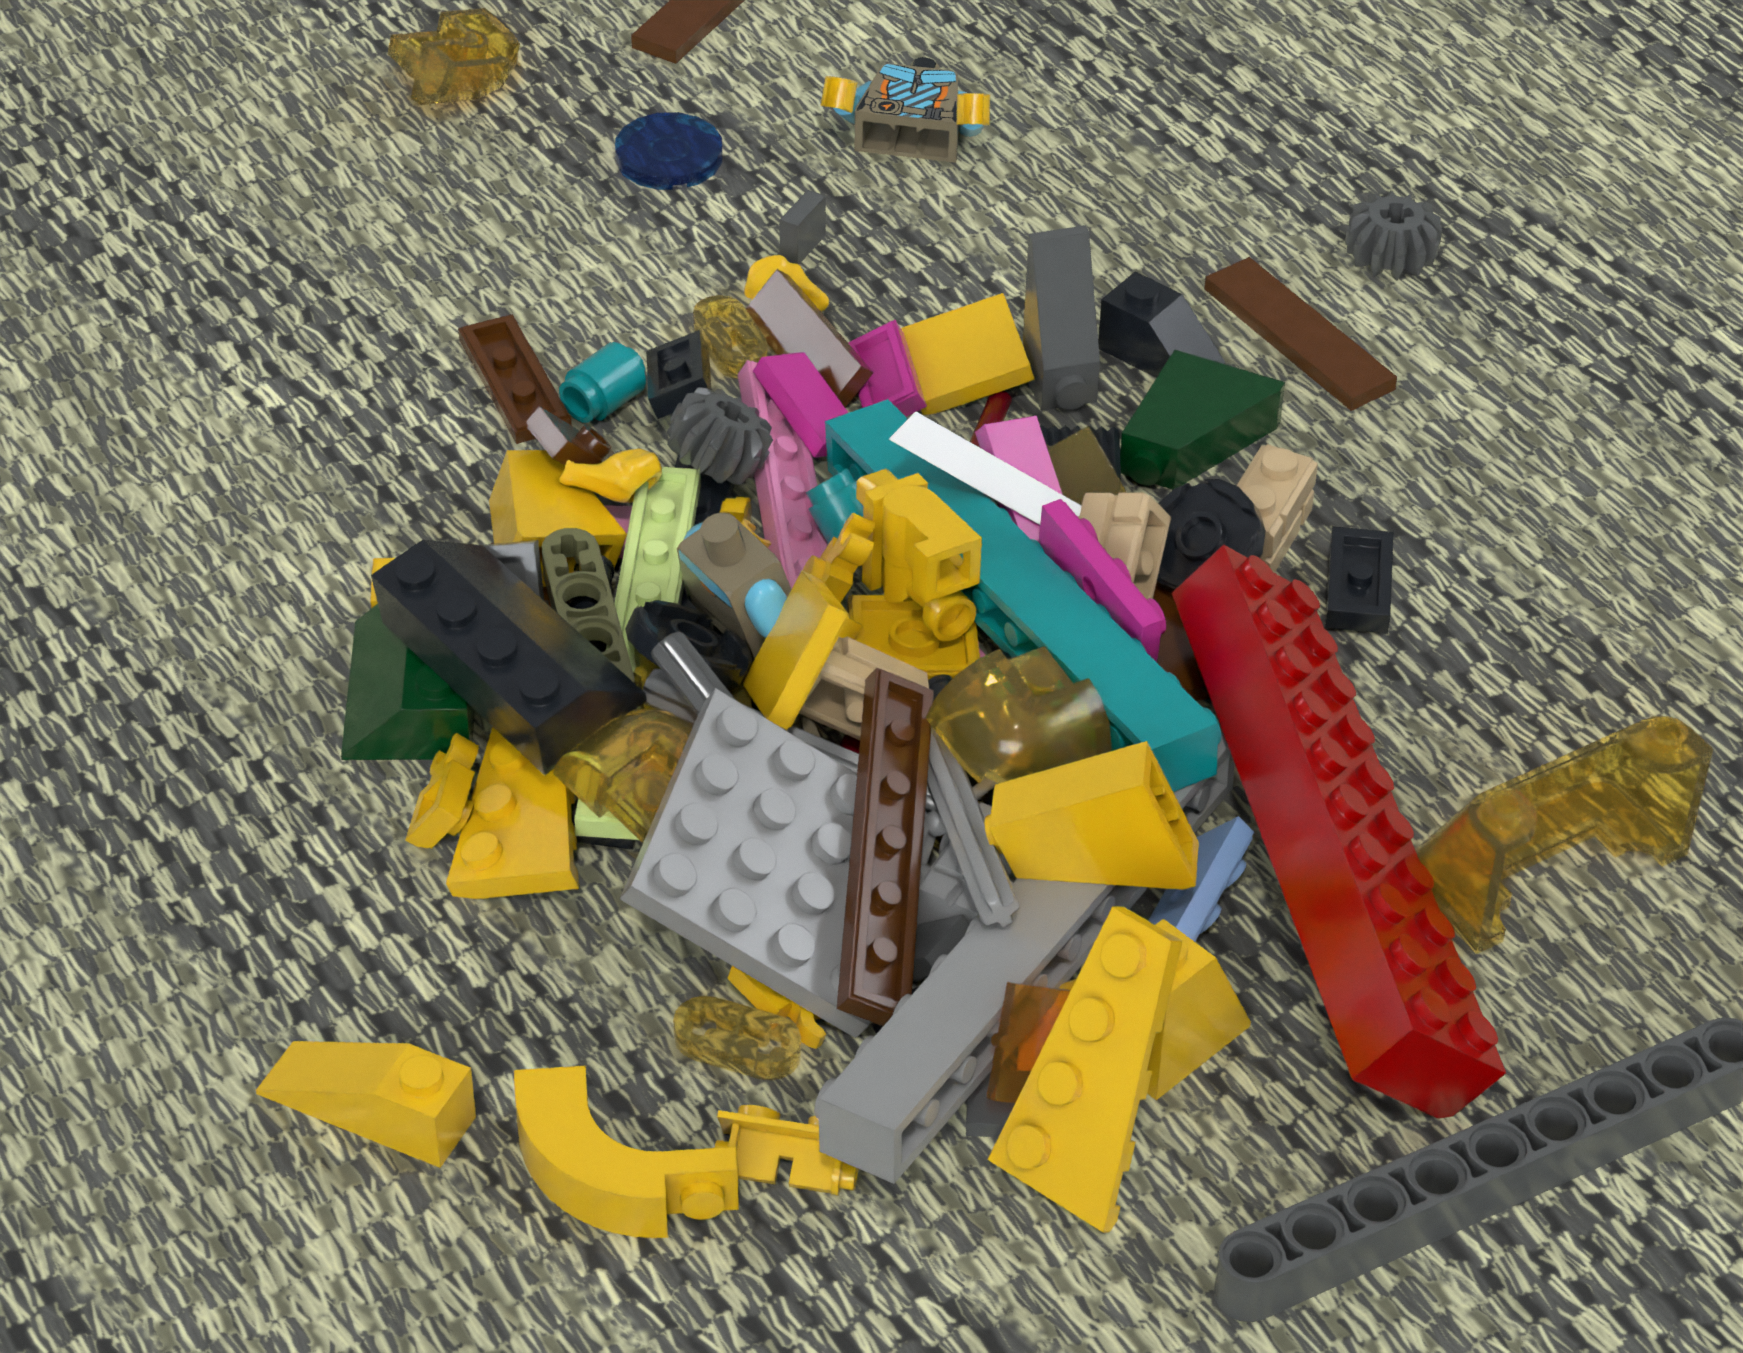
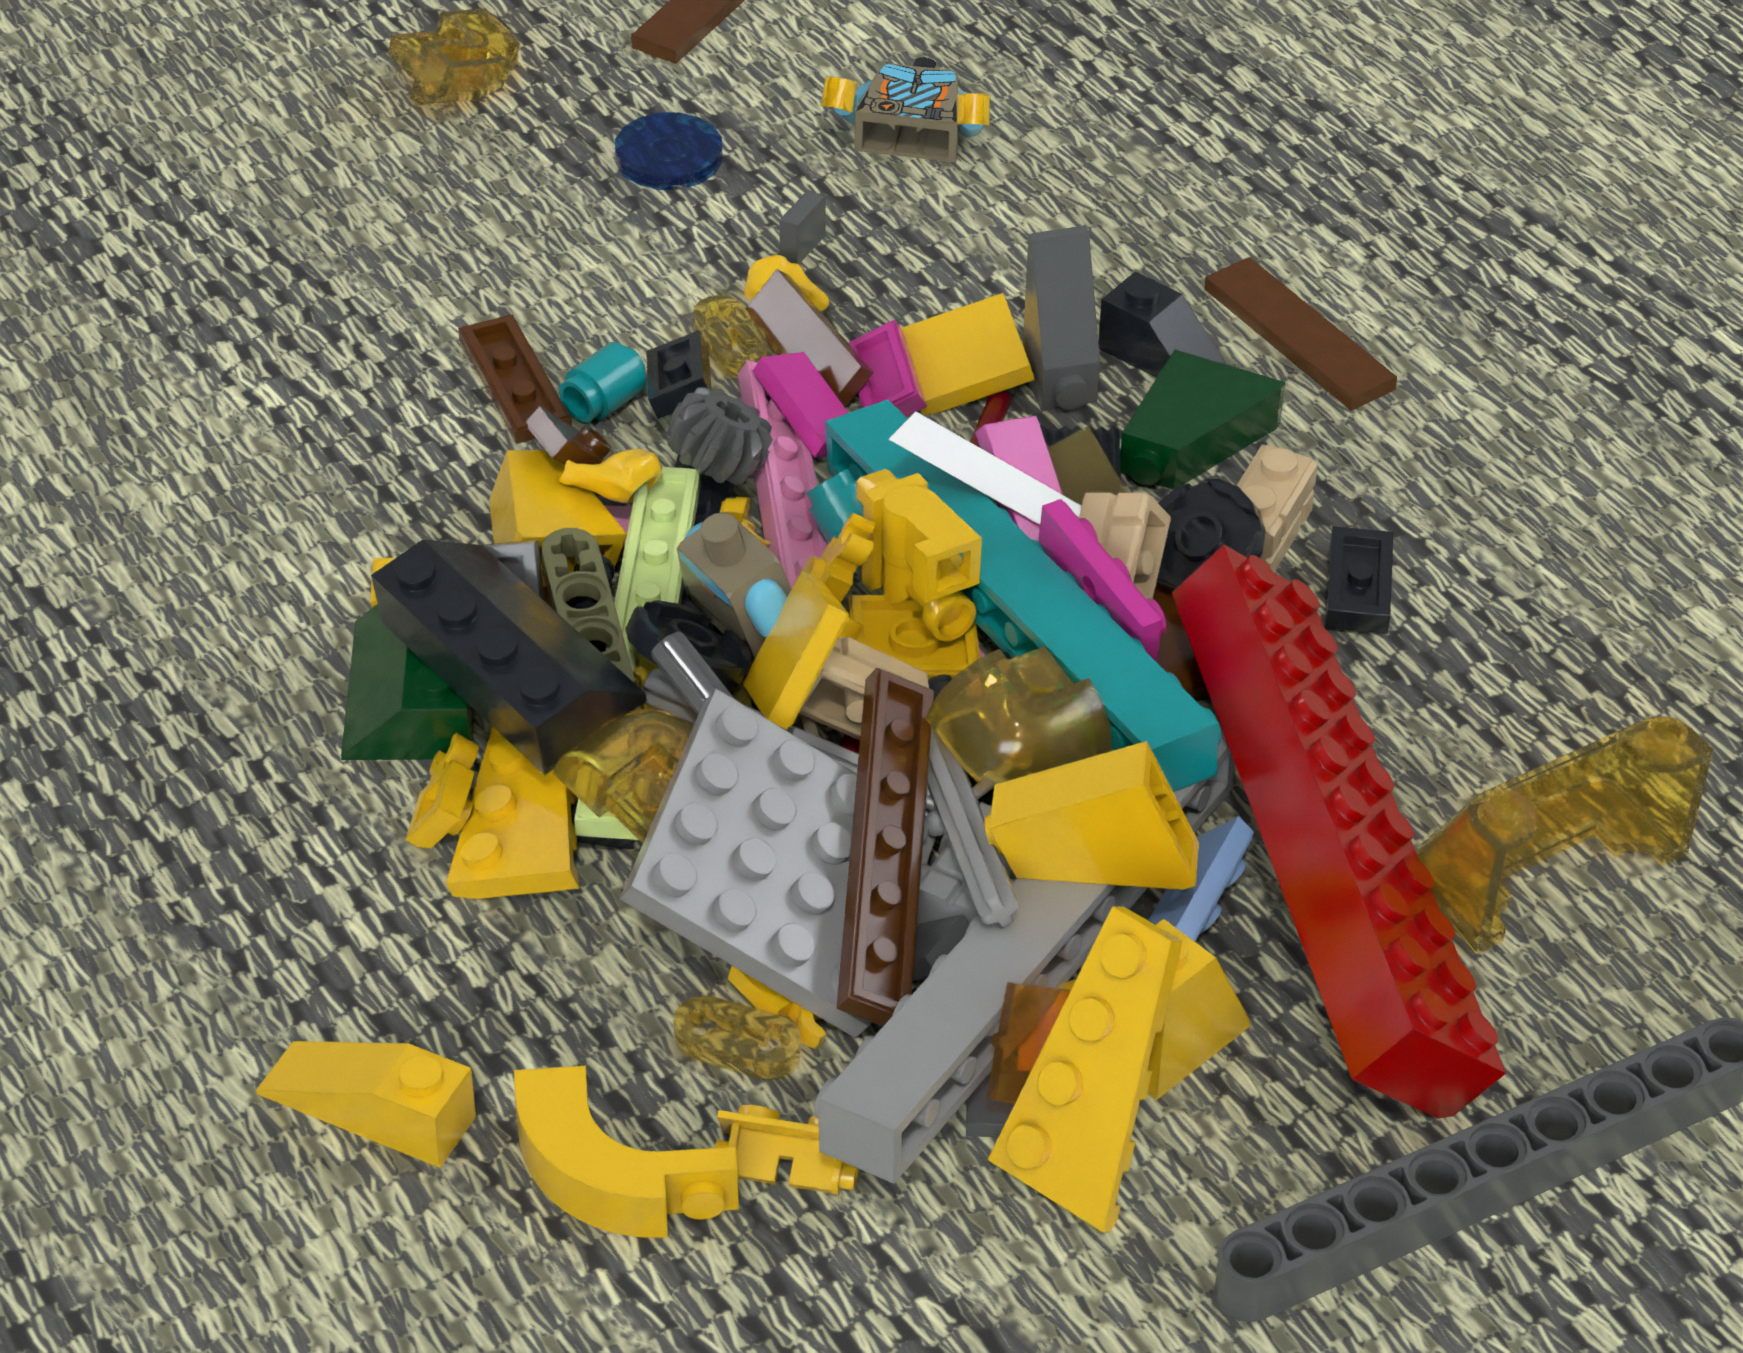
dark grey gear [1345,190,1442,281] -> none

